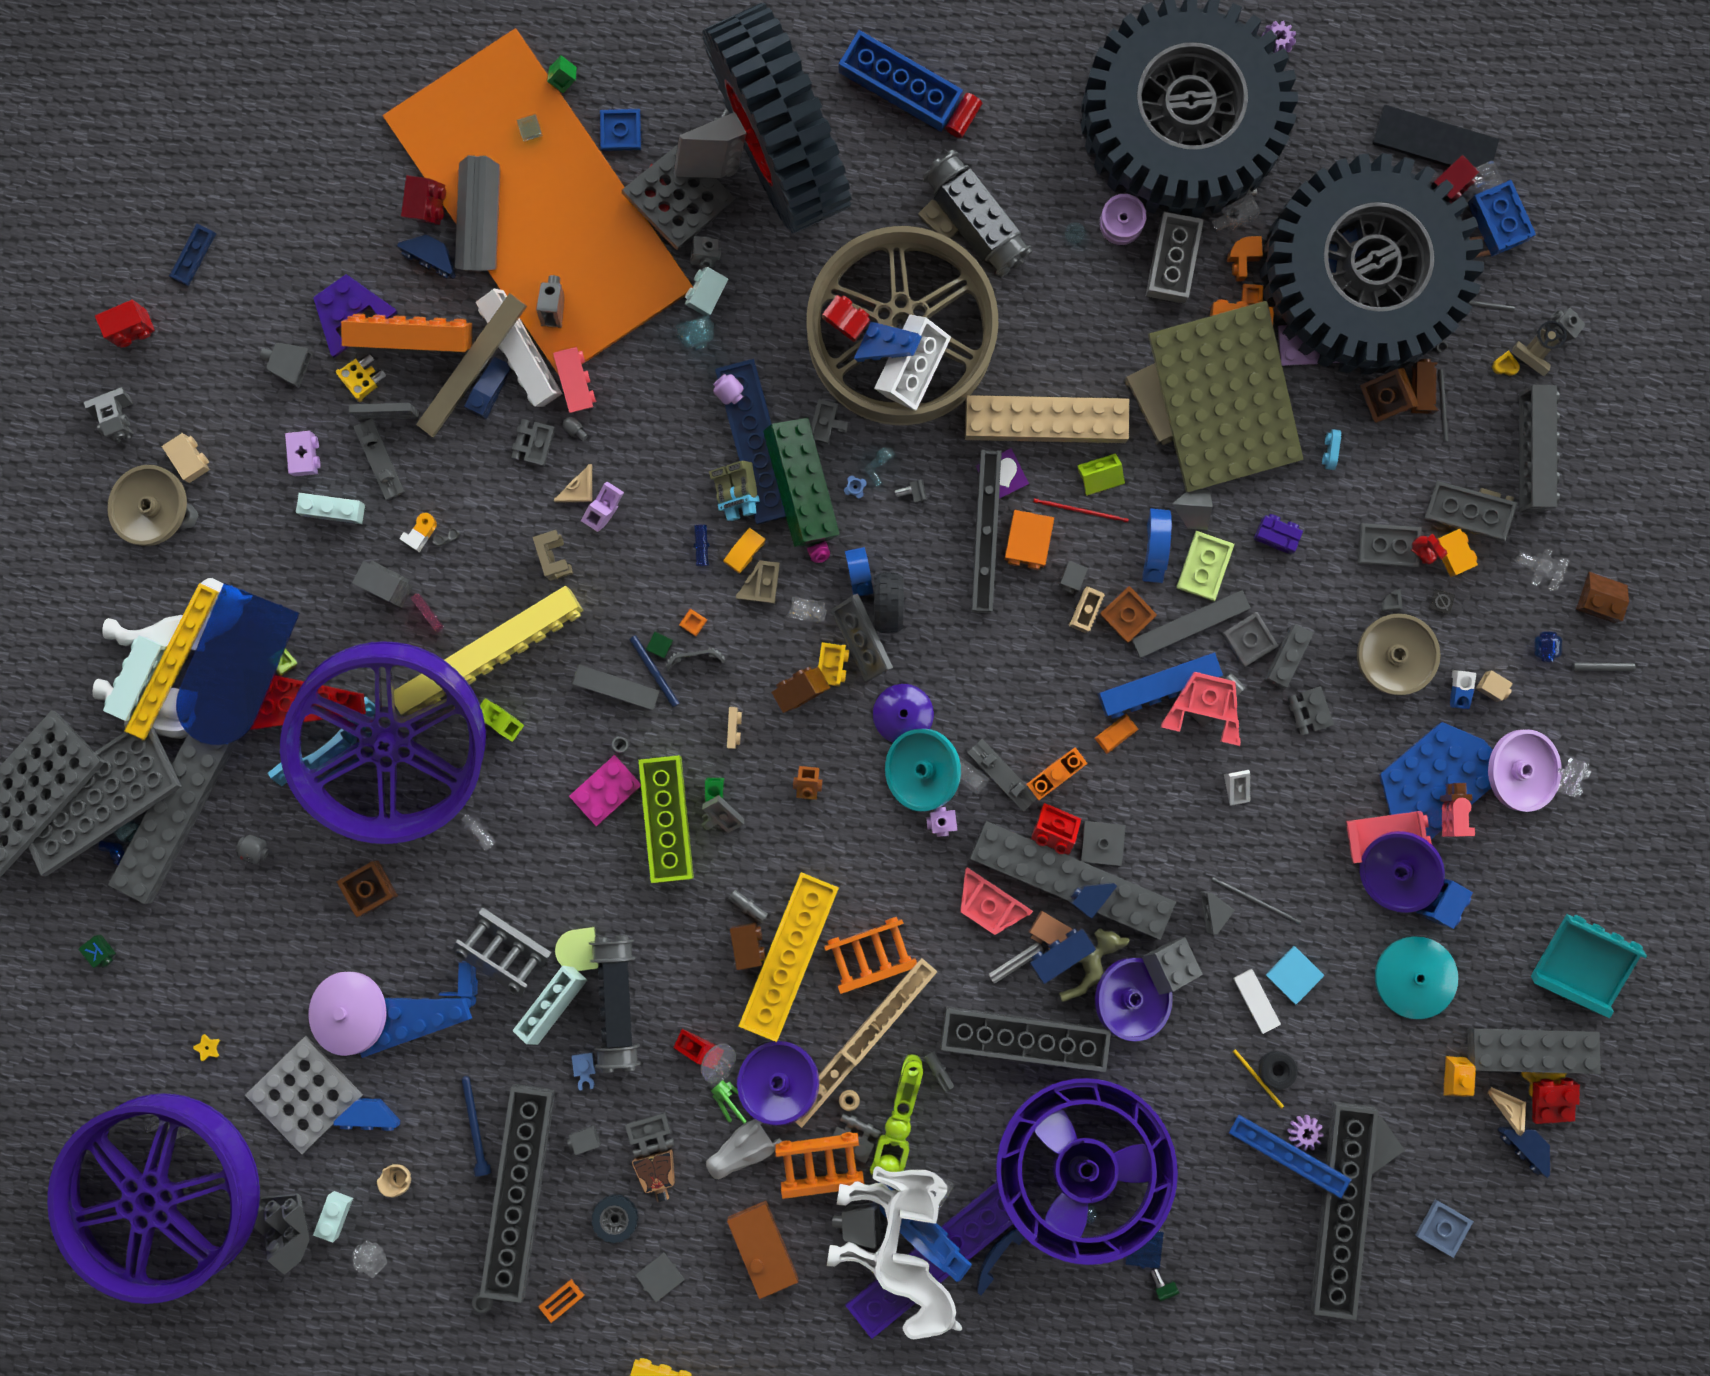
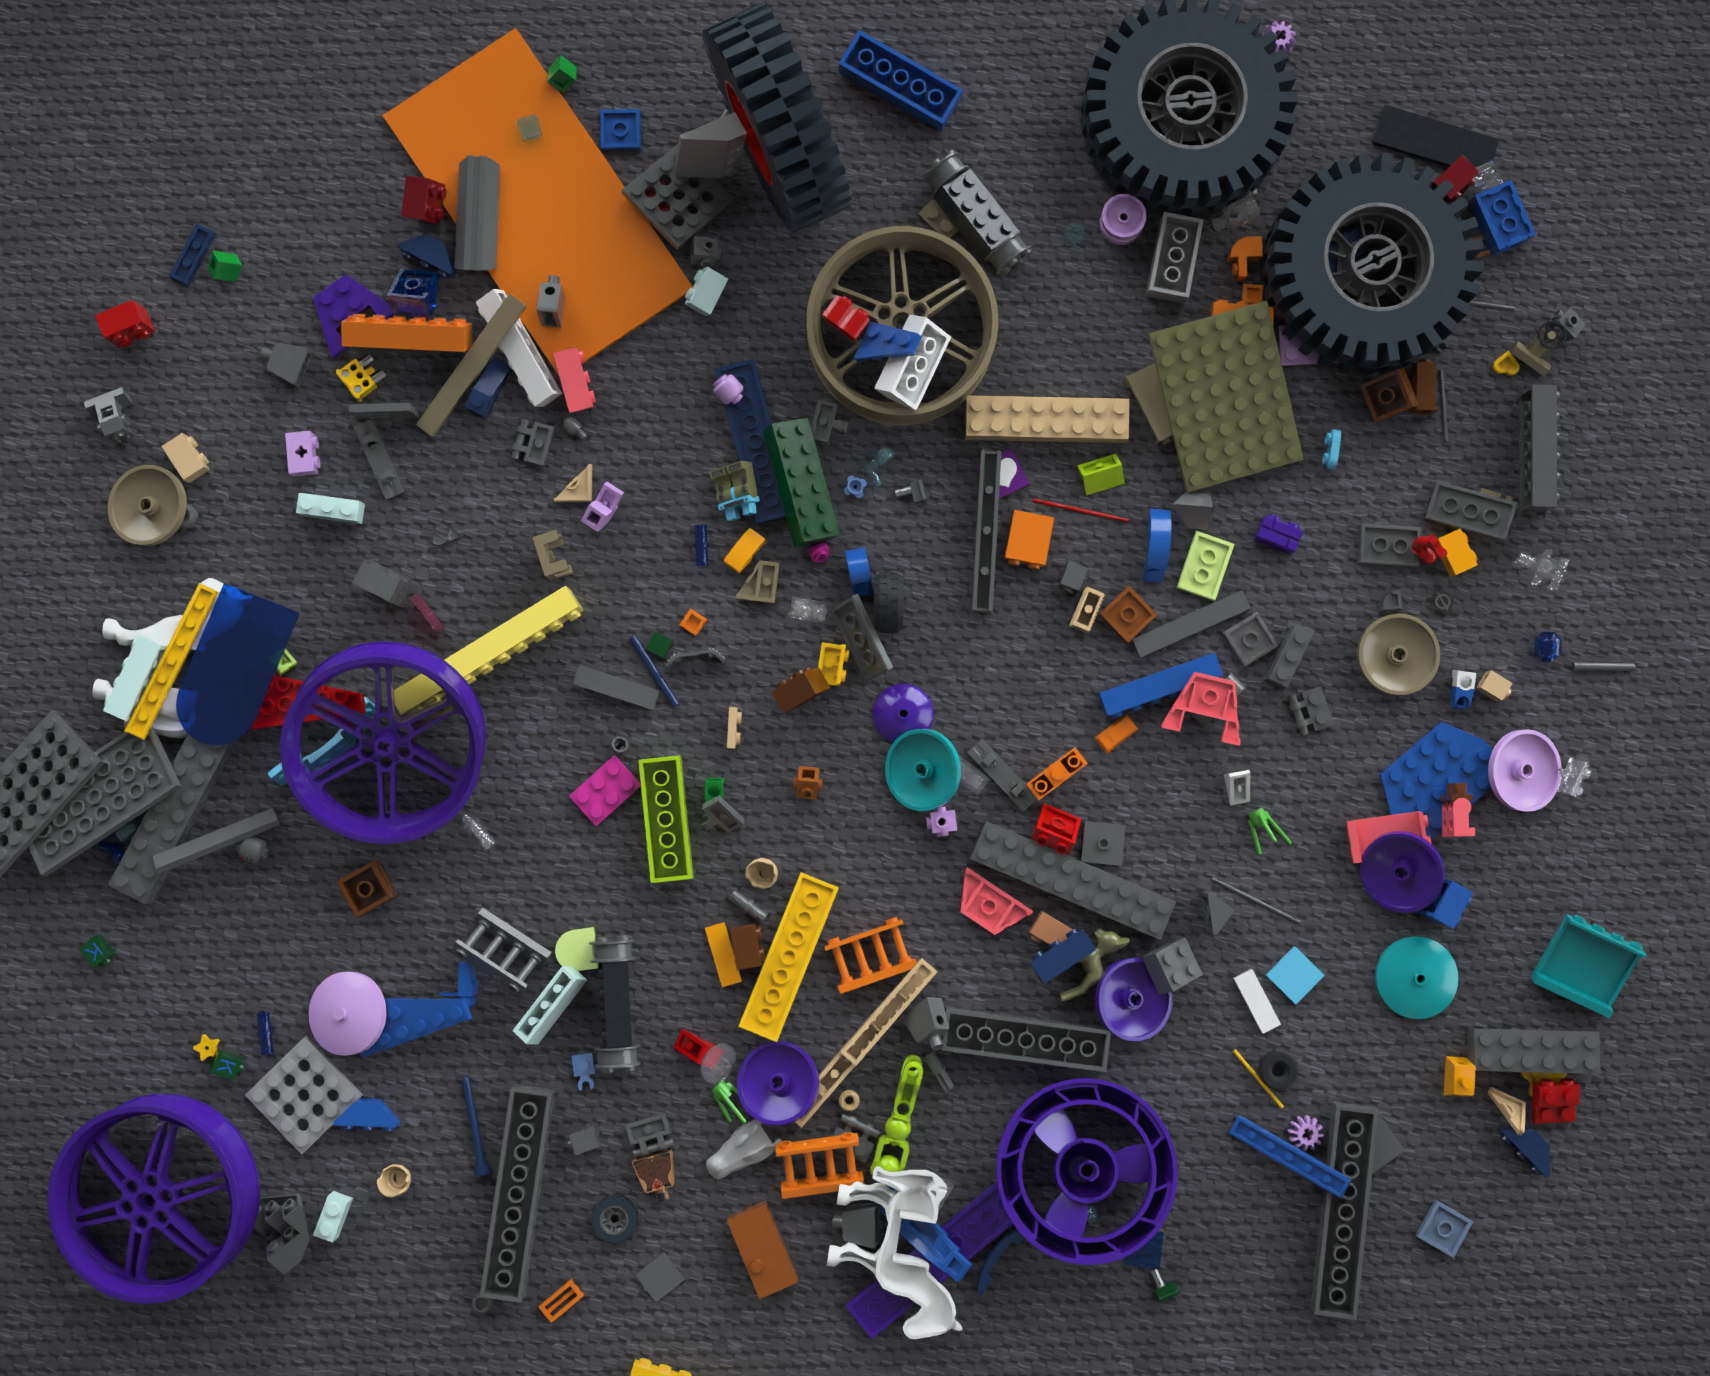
clear brick [352,1240,387,1279] -> none
leg [399,513,437,552] -> none
lime brick [480,698,524,742] -> none
clear light blue cone [675,315,714,350] -> none
red pin [945,93,983,139] -> none
light grey axle [989,943,1044,983] -> none
dark blue slope [1070,883,1117,919] -> none
reddish brown slope [1576,572,1629,623] -> none
none -> dark grey tile [152,808,280,873]
none -> green panel [208,251,242,282]
none -> dark green brick [209,1048,244,1080]
none -> clear blue pin [256,1011,274,1055]
none -> clear blue slope [387,269,439,318]
none -> light orange tile [705,922,742,987]
none -> tan hair [745,858,778,889]
none -> dark grey torso [903,997,949,1051]
none -> bright green plant [1247,807,1292,855]

